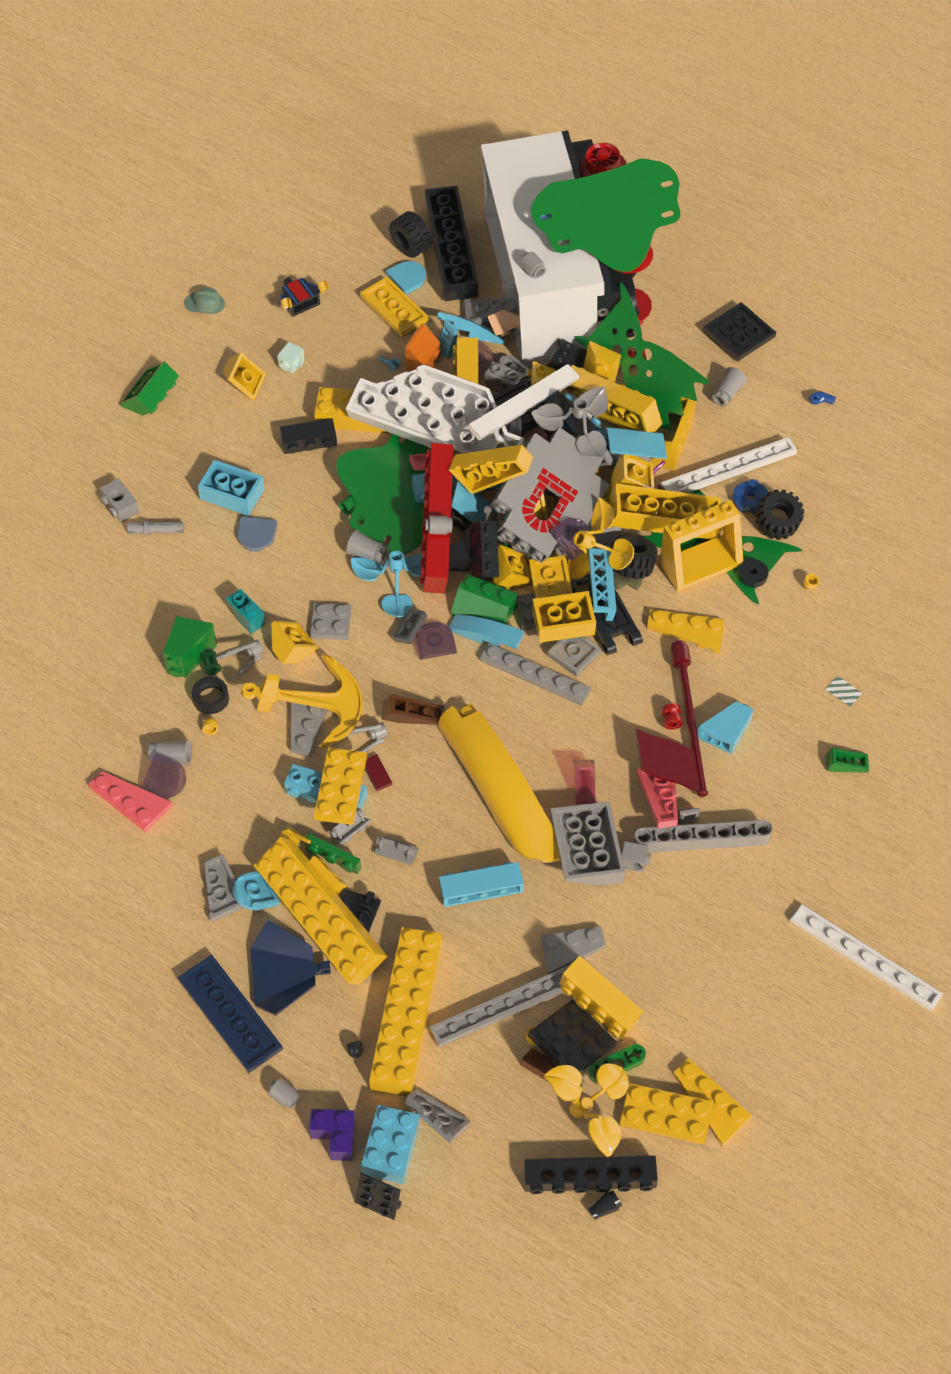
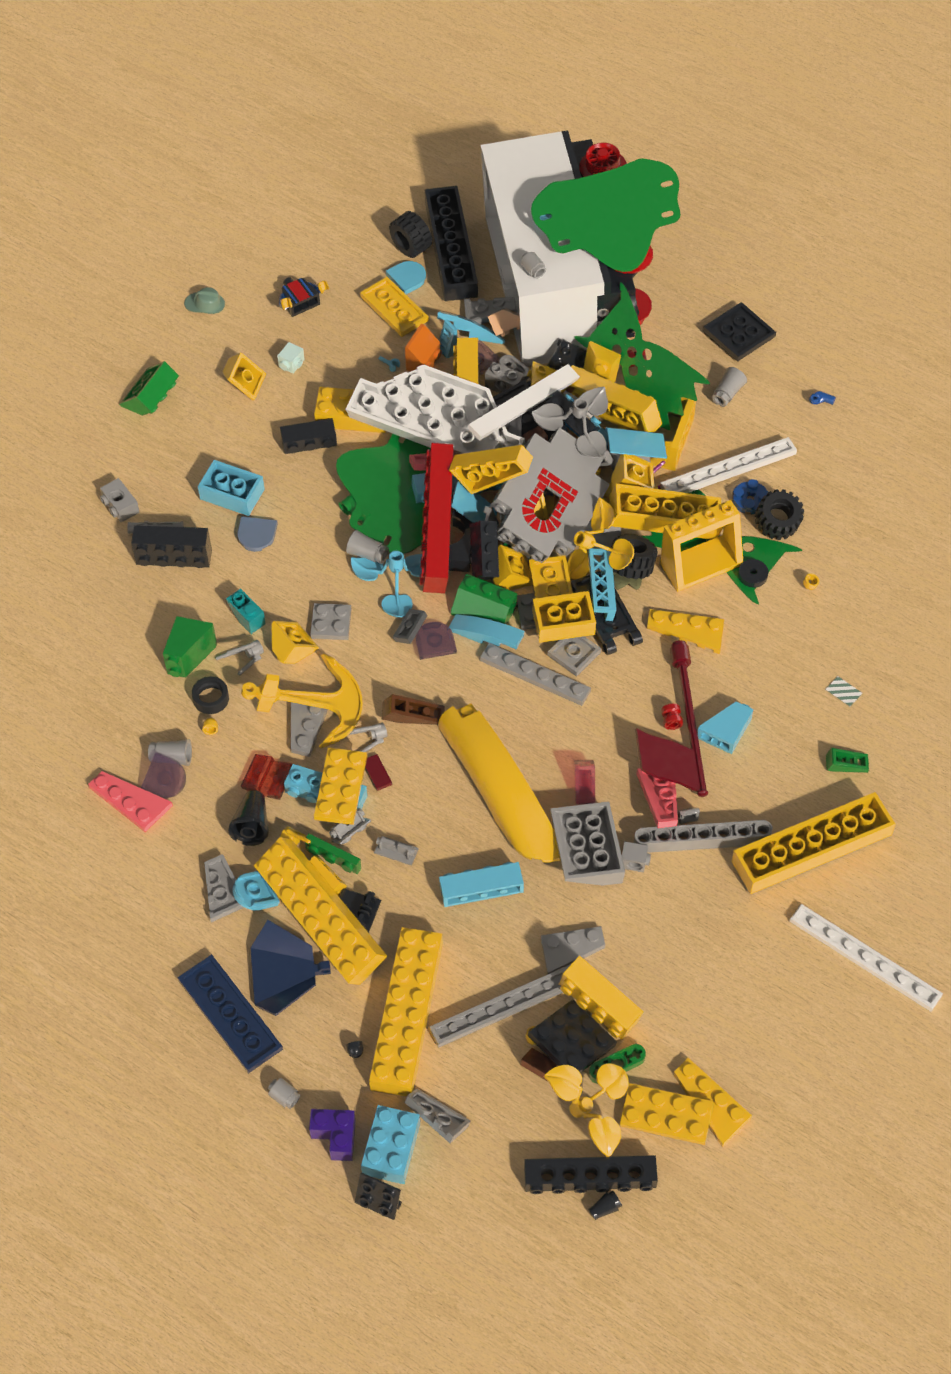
dark green bush [200,650,222,676] -> none
light grey brick [425,515,452,535] -> none
tile [549,518,591,561] -> none
none -> black brick [131,525,212,568]
none -> black cone [228,790,269,846]
none -> clear red slope [241,754,293,800]
none -> yellow brick [731,792,895,894]

